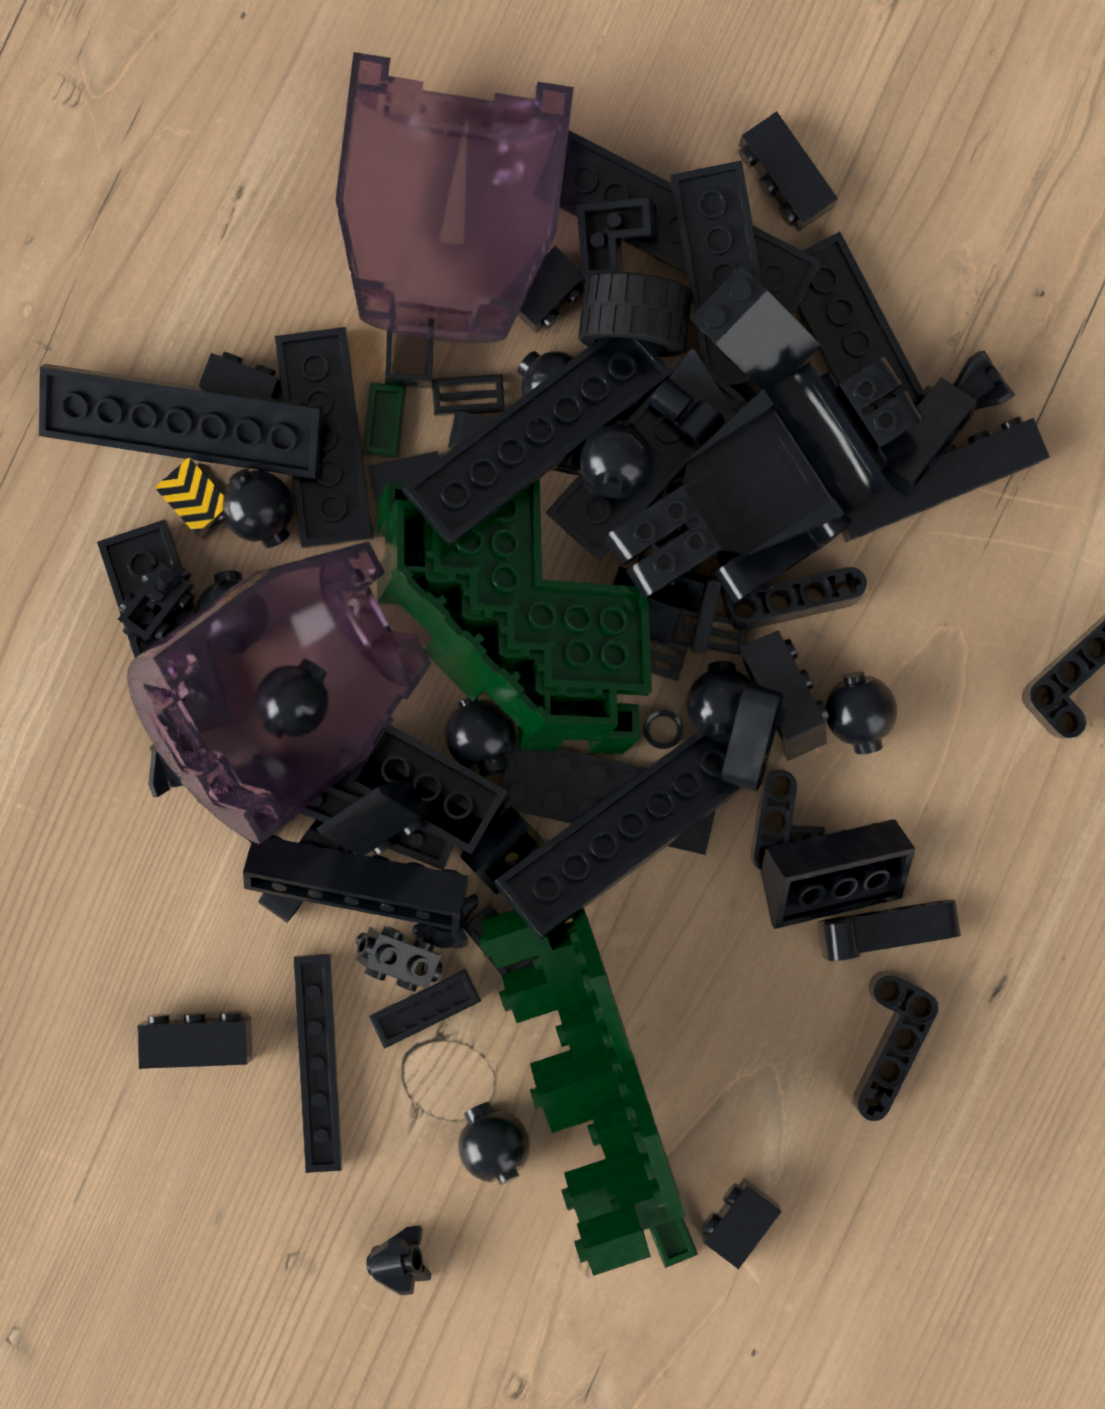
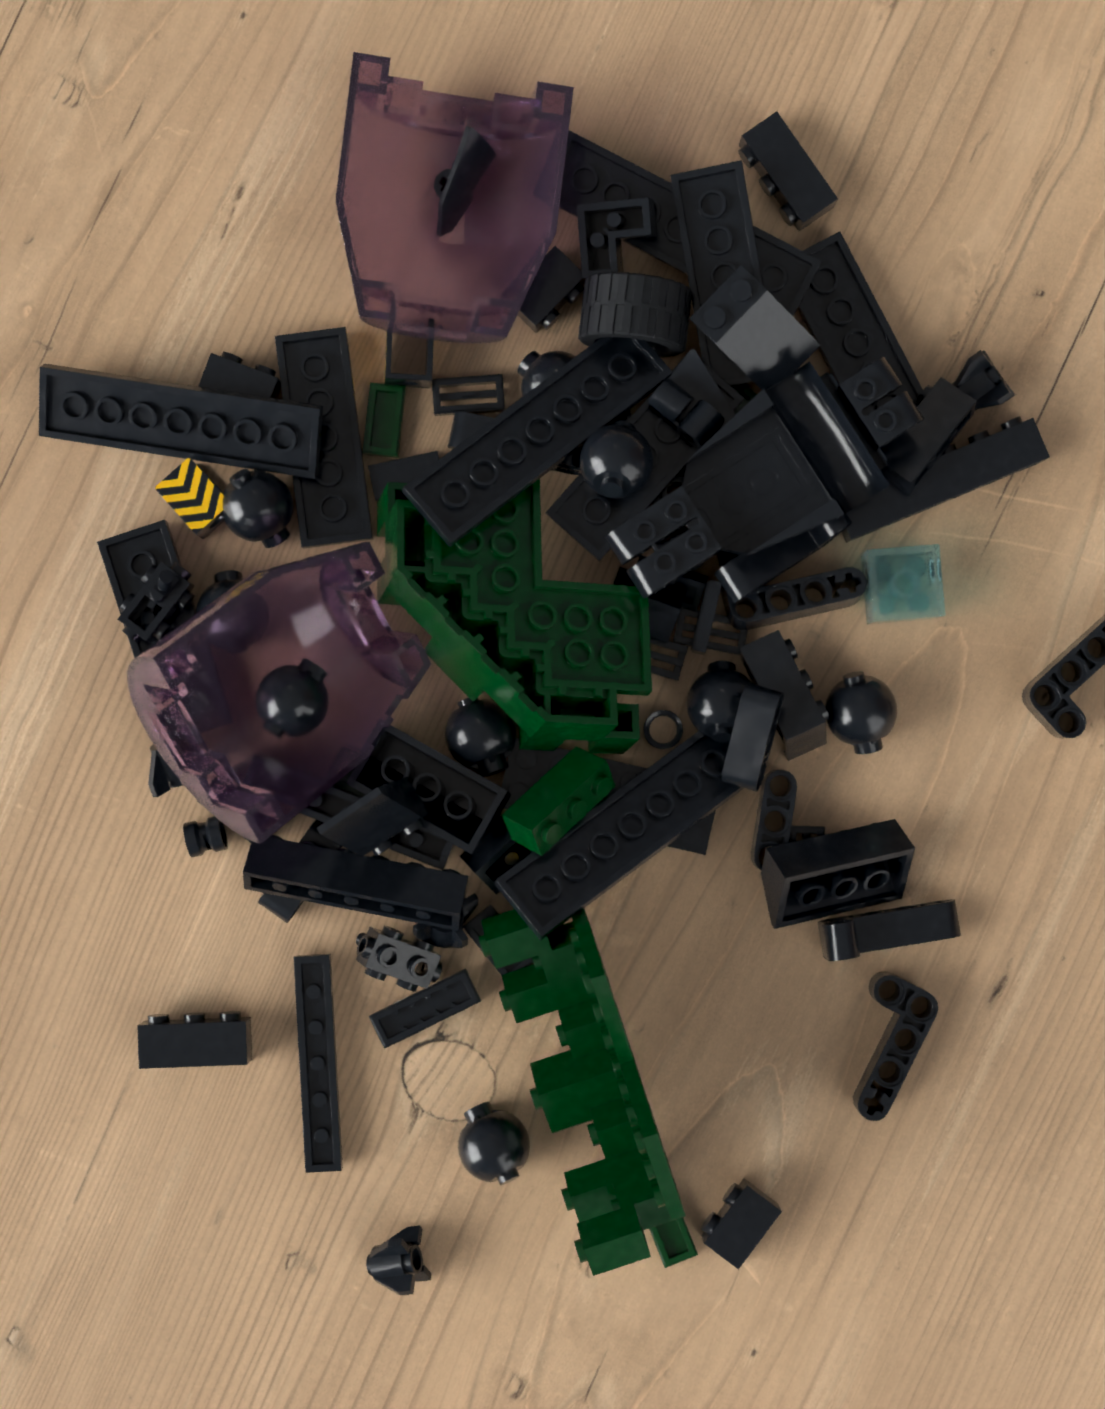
none -> black wheel [183,816,228,858]
none -> black panel [434,125,497,237]
none -> dark green brick [502,746,616,856]
none -> clear light blue brick [861,544,945,624]

